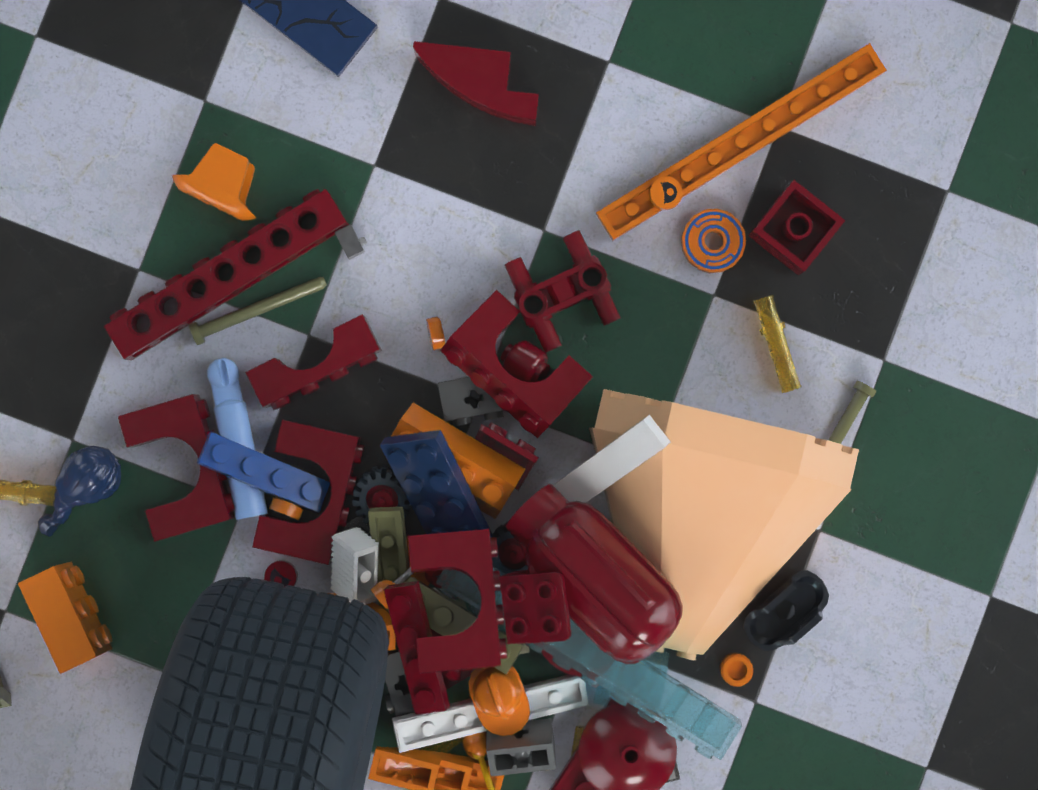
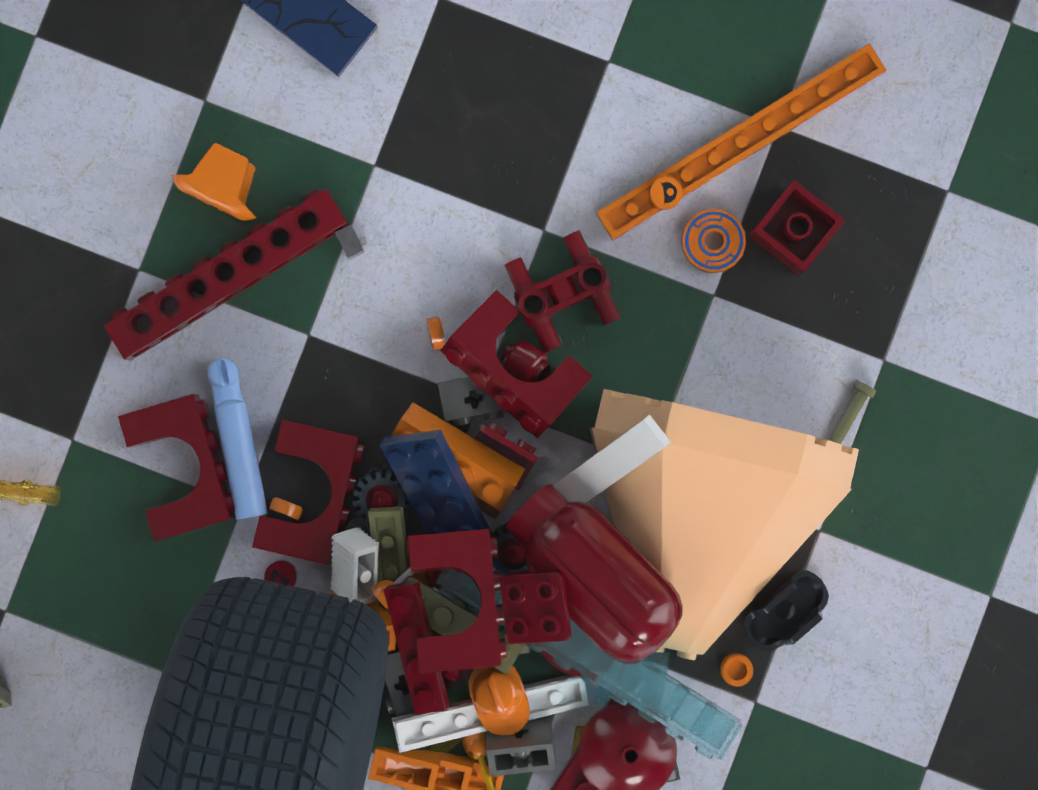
orange brick [18,561,113,674] -> none
dark blue hair [38,445,121,537] -> none
olive bar [189,277,327,345] -> none
blue plate [197,432,330,513] -> none
dark red arch [245,314,382,411] -> none
dark red slope [413,41,539,126] -> none
clear yellow pin [753,295,802,393] -> none

